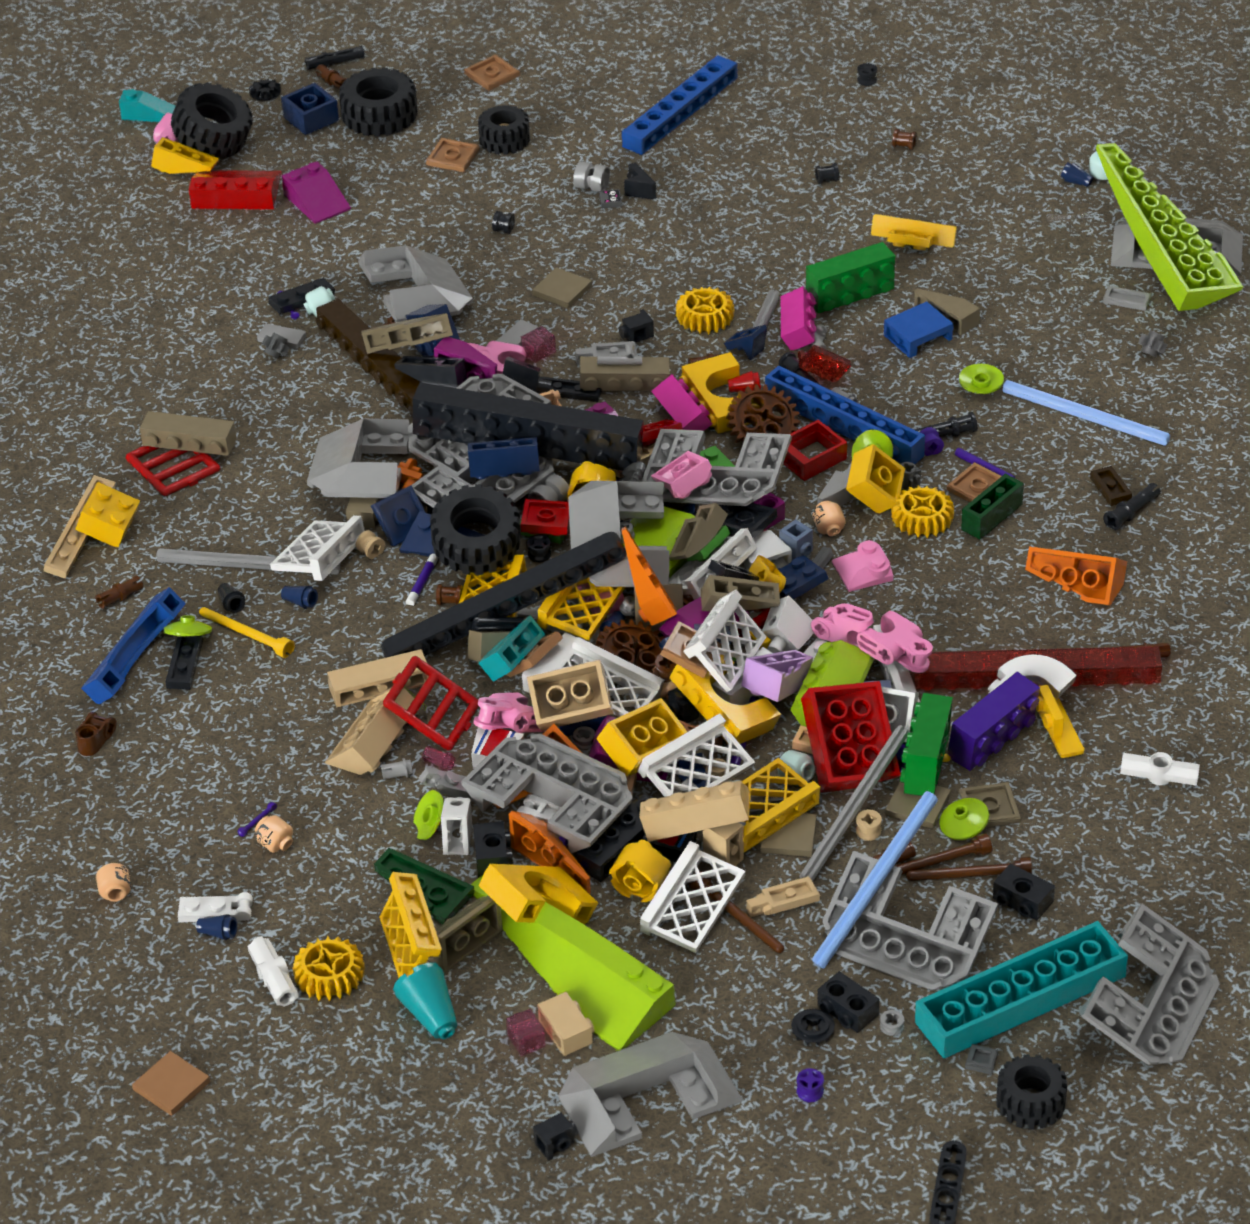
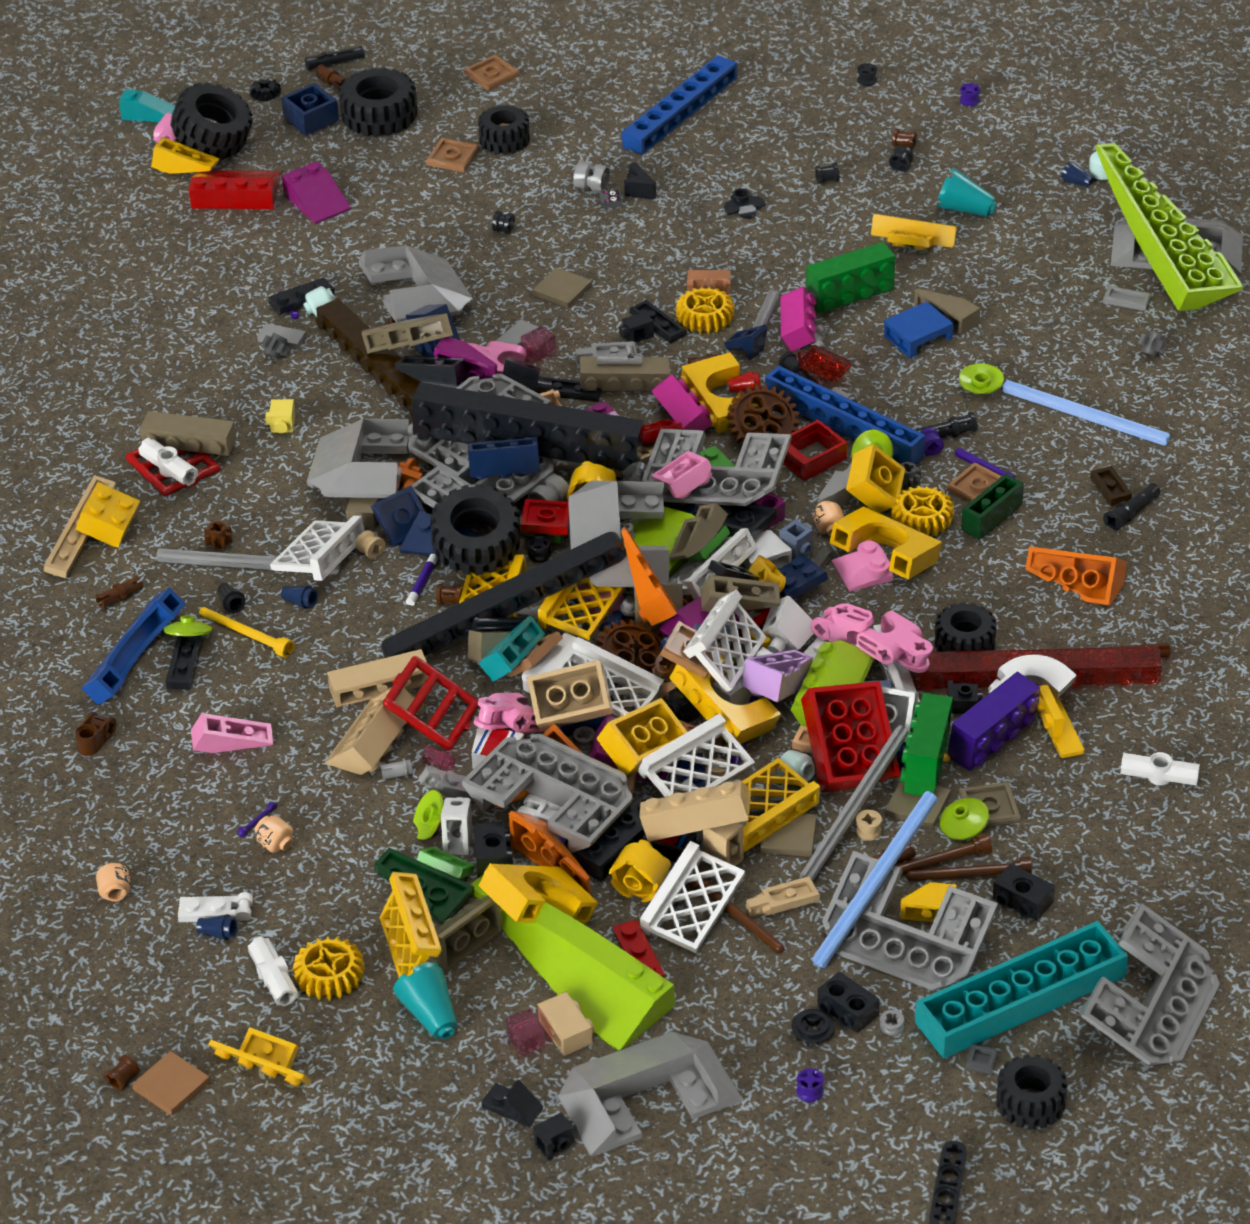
none -> reddish brown bush [104,1055,140,1091]
none -> white piece [138,438,198,486]
none -> bright pink slope [191,713,273,753]
none -> reddish brown gear [204,521,233,550]
none -> yellow bracket [208,1027,311,1087]
none -> light yellow brick [266,399,296,433]
none -> bright green plate [417,847,475,880]
none -> black slope [481,1079,543,1127]
none -> red plate [612,919,665,978]
none -> black tile [629,300,687,344]
none -> nougat hinge [687,270,731,295]
none -> black plate [724,188,765,219]
none -> yellow arch [829,506,942,580]
none -> black wheel [889,146,914,172]
none -> yellow slope [900,882,956,922]
none -> black tyre [935,602,997,665]
none -> teal cone [936,168,998,217]
none -> black brick [947,680,983,714]
none -> dark purple wheel [960,83,980,106]

